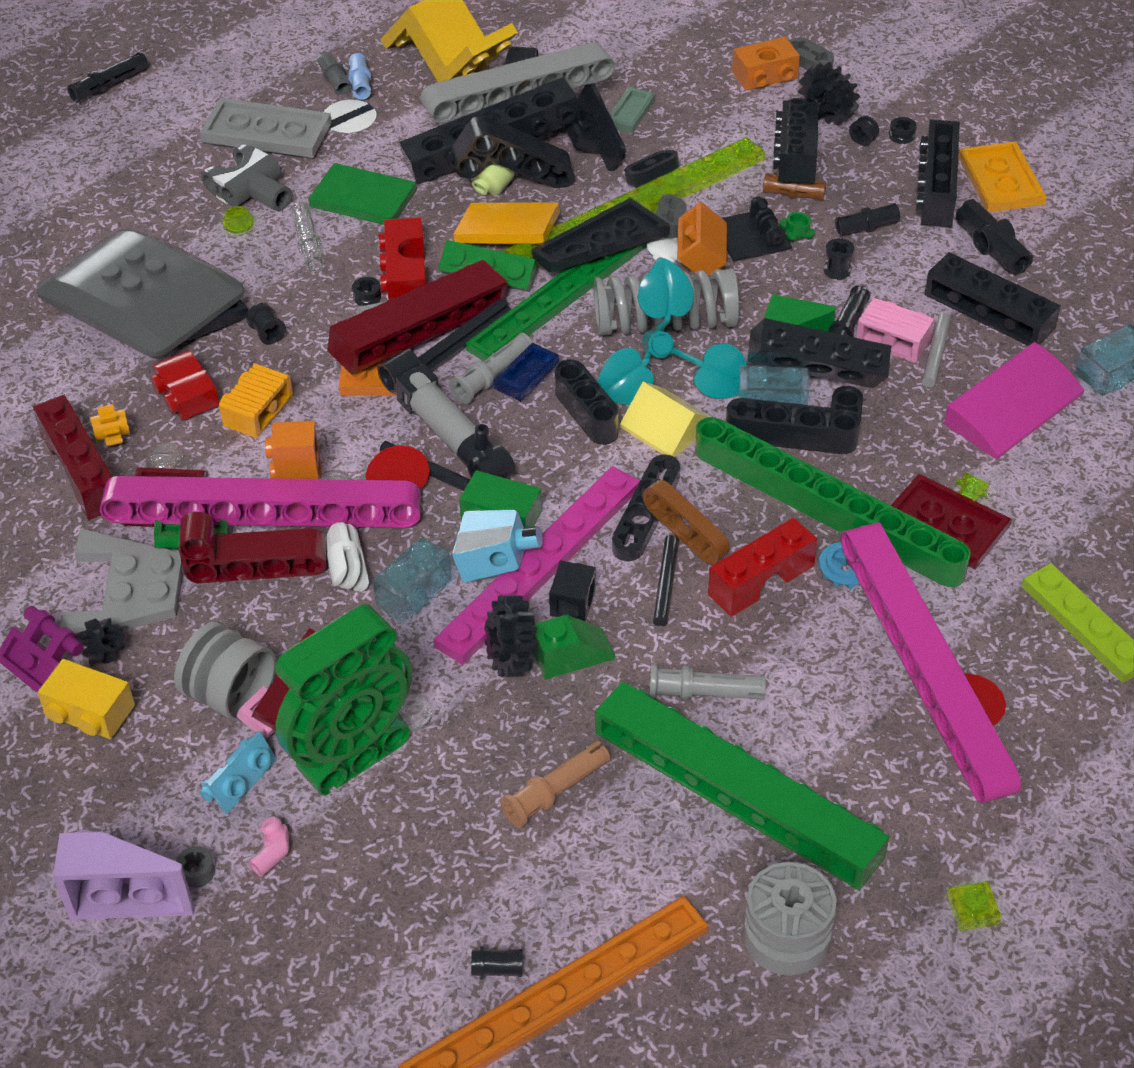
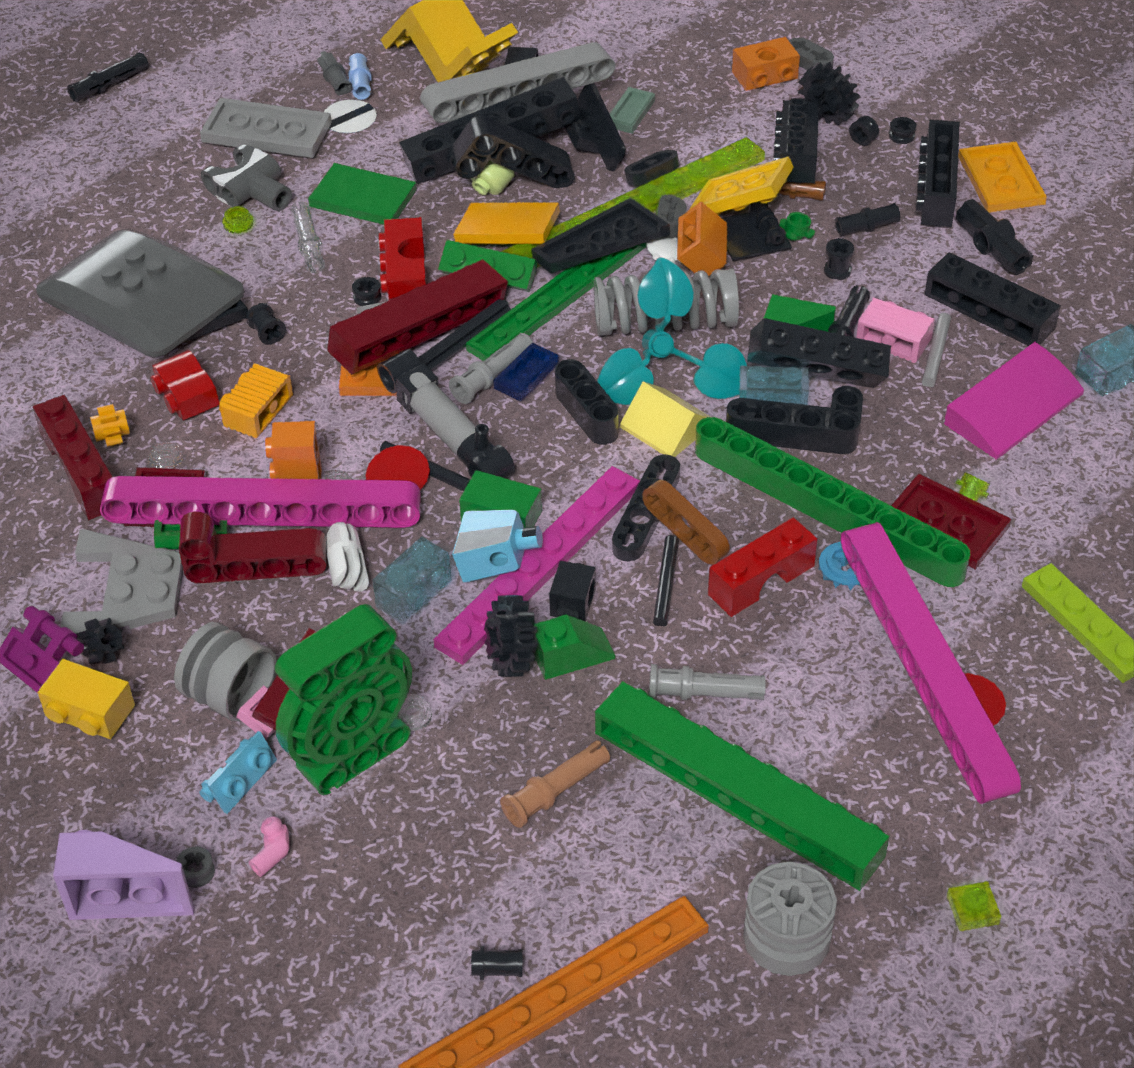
none -> yellow plate [690,157,793,215]

